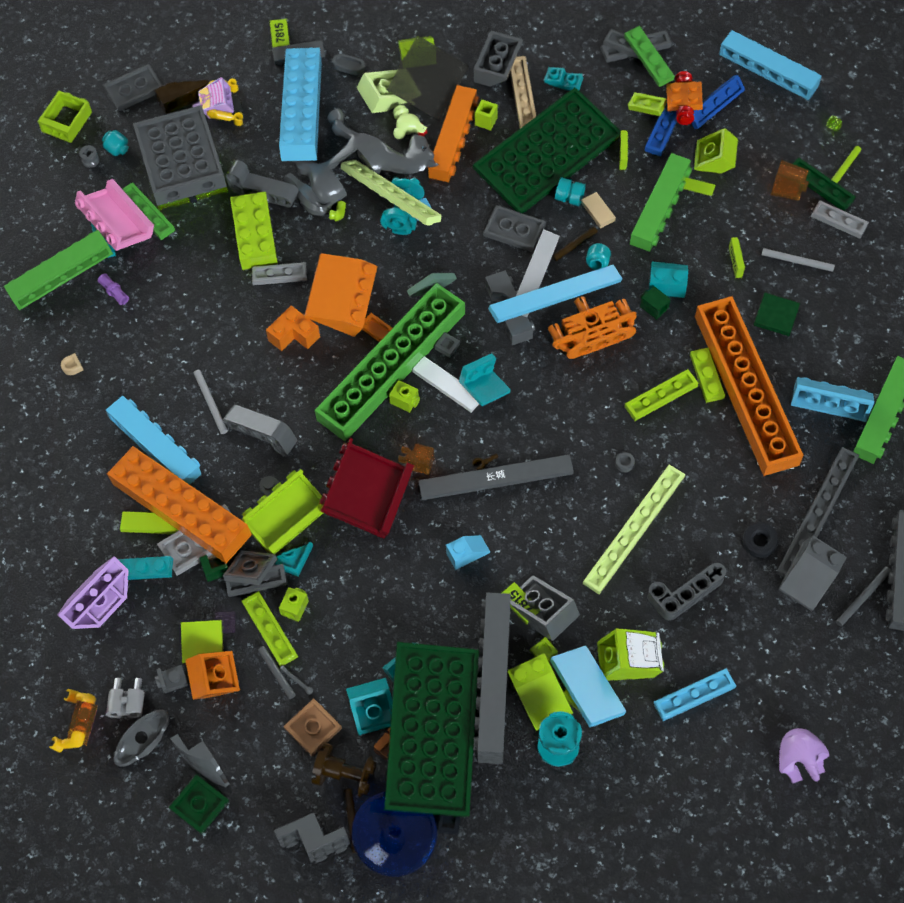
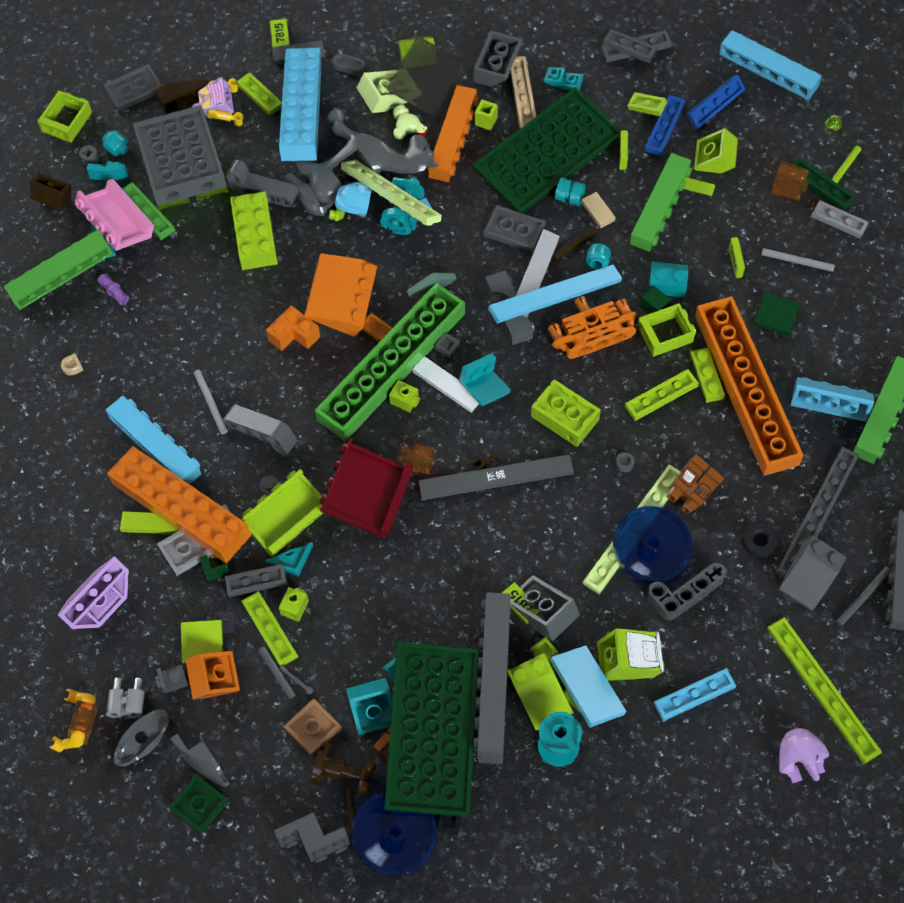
teal plate [118,556,174,580] -> none
dark grey tile [223,550,277,585] -> none
light grey tile [252,262,307,285] -> none
medium azure slope [446,535,490,570] -> none
bright green plate [624,26,674,87] -> none
orange plate [667,71,703,125] -> none
none -> dark brown brick [30,173,71,211]
none -> teal slope [87,161,128,181]
none -> lime plate [237,73,282,116]
none -> medium azure helmet [335,182,372,217]
none -> lime piece [531,379,601,447]
none -> clear blue dish [613,506,693,583]
none -> lime window [637,304,696,357]
none -> dark orange hips [666,454,724,515]
none -> lime tile [767,617,882,764]

